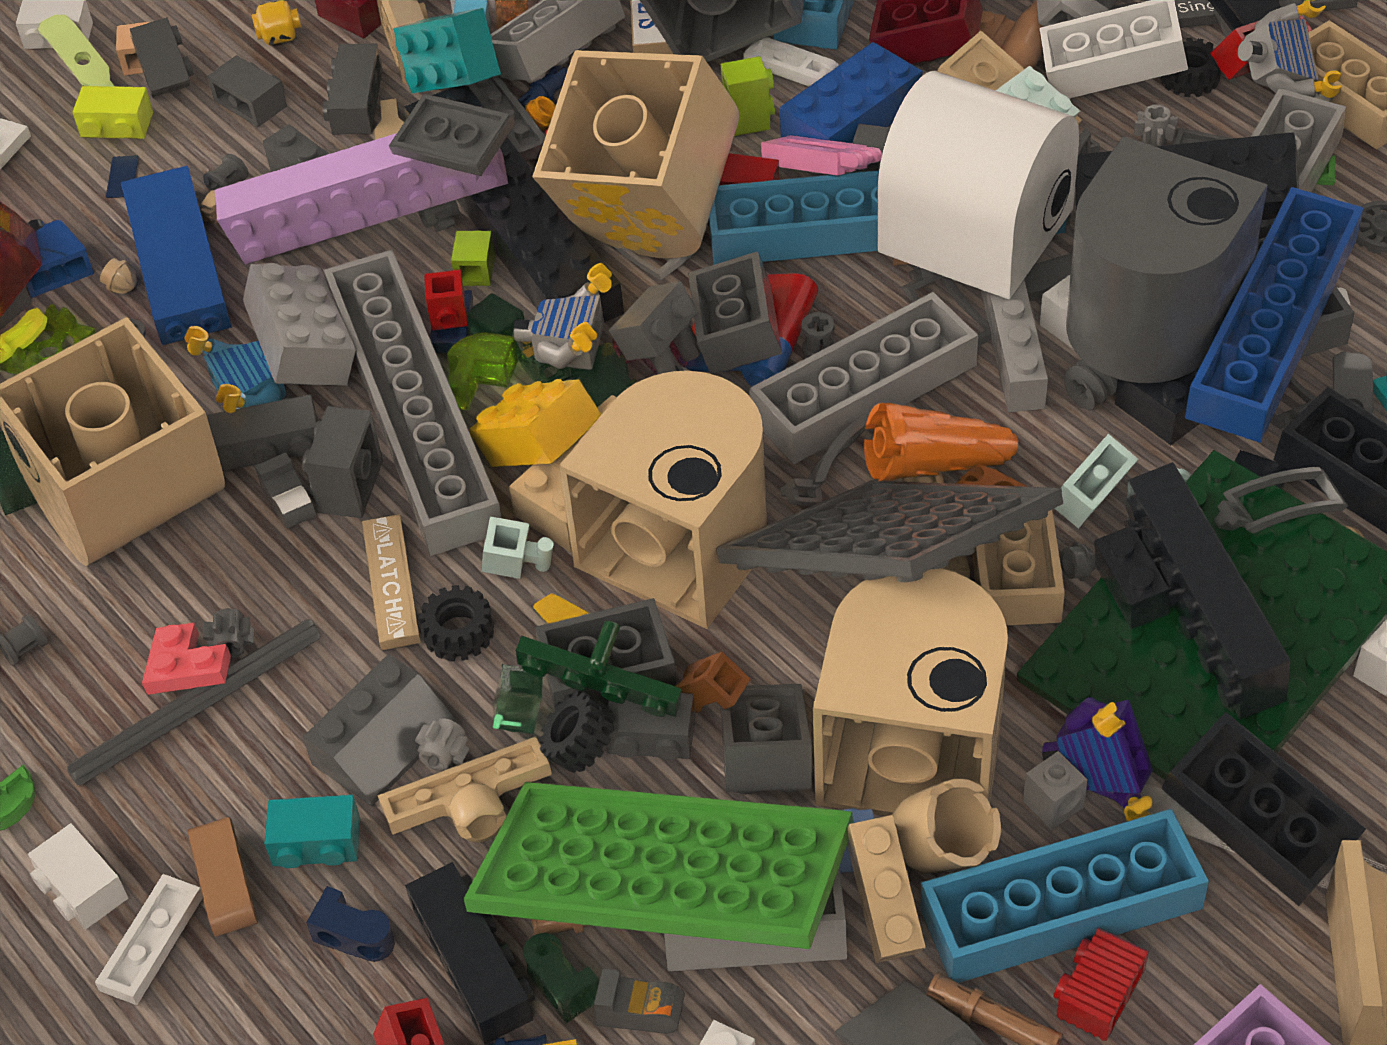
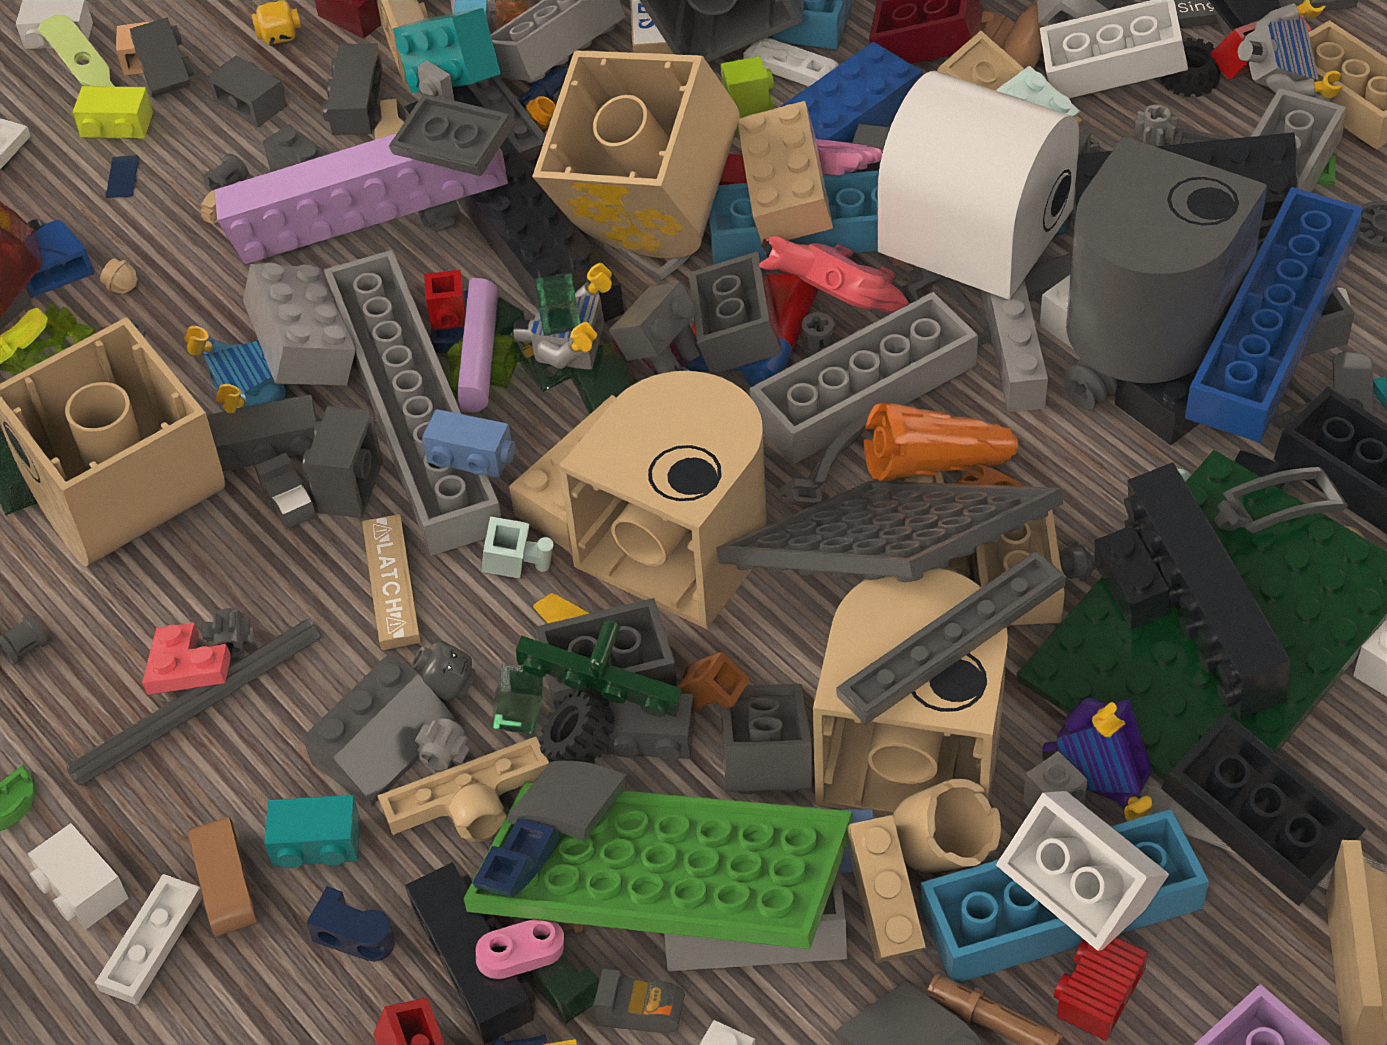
blue brick [121,165,232,345] -> none
black tyre [419,585,494,661] -> none
lime brick [451,231,495,286] -> none
yellow brick [468,379,602,467] -> none
light aqua brick [1054,434,1138,529] -> none
none -> dark grey head [411,641,476,701]
none -> light grey plate [417,60,454,101]
none -> medium blue brick [422,409,516,478]
none -> lavender brick [458,278,498,413]
none -> dark blue slope [473,818,561,898]
none -> bright pink plate [476,919,564,979]
none -> dark grey slope [508,760,626,842]
none -> clear green brick [535,273,580,336]
none -> tan brick [738,101,833,242]
none -> coral animal [759,236,910,314]
none -> dark grey tile [836,551,1066,725]
none -> white slope [996,791,1169,951]

